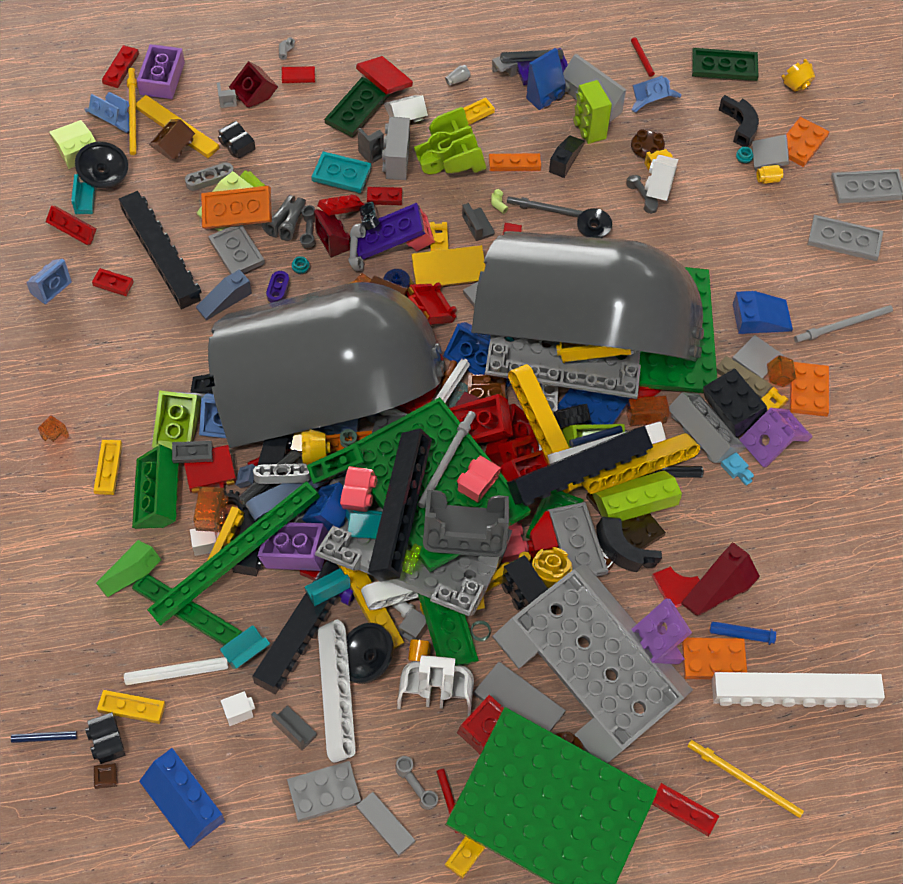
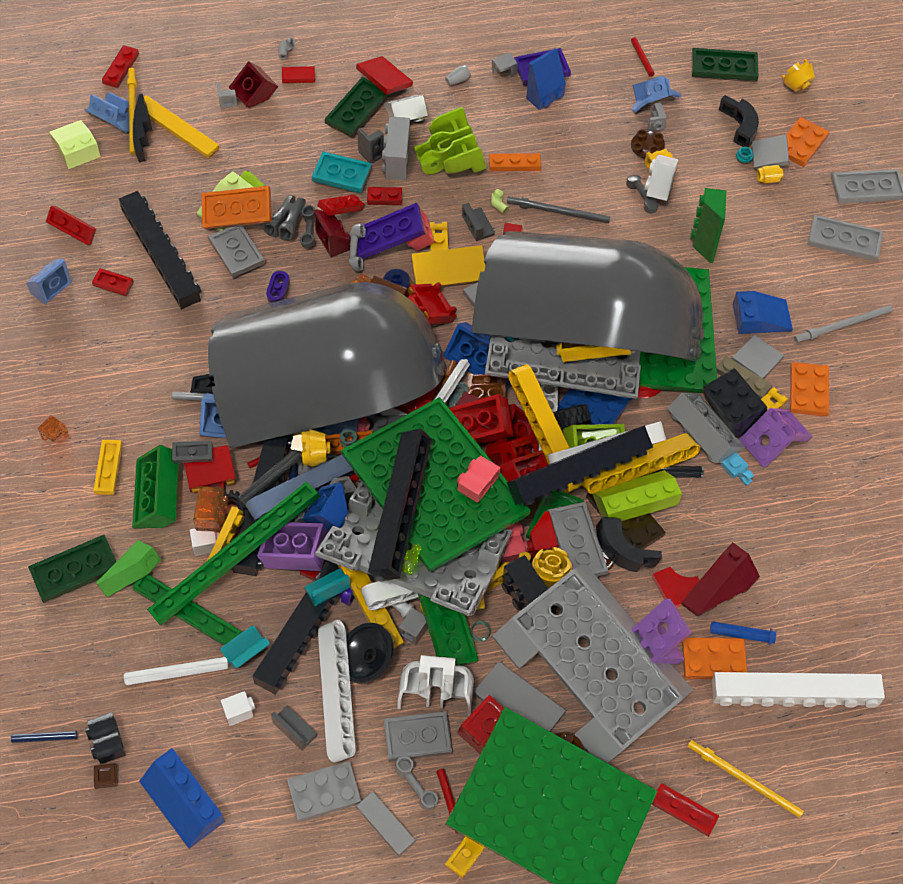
teal panel [71,174,96,214] -> none
black dish [75,142,128,188] -> none
yellow plate [97,690,166,724] -> none
medium lavender brick [137,44,185,99] -> none
reddish brown slope [149,119,195,159] -> none
lime slope [152,390,202,449] -> none
light grey beam [185,163,234,191] -> none
sand blue slope [196,269,252,321] -> none
black brick [218,121,256,159] -> none
sand blue plate [235,464,256,488] -> none
light grey beam [253,463,311,484] -> none
teal plate [292,256,310,274] -> none
green slope [306,443,365,484] -> none
coral brick [340,466,377,512] -> none
teal panel [346,509,382,539] -> none
black beam [359,201,380,230] -> none
light orange piece [408,639,431,662] -> none
light grey bar [417,411,476,508] -> none
dark grey windscreen [423,490,509,557] -> none
yellow plate [464,97,495,125] -> none
dark grey axle [500,49,564,63] -> none
black slope [549,135,585,178] -> none
light grey slope [563,54,626,123] -> none
dark blue bar [569,425,623,447] -> none
lime brick [573,80,612,144] -> none
black dish [577,208,612,238] -> none
clear orange brick [626,396,670,427] -> none
clear orange panel [767,355,796,387] -> none
none -> dark green plate [28,535,116,603]
none -> black slope [133,94,153,163]
none -> coral plate [357,416,371,432]
none -> light grey tile [384,711,452,762]
none -> light grey bracket [648,102,667,131]
none -> green slope [690,188,727,263]

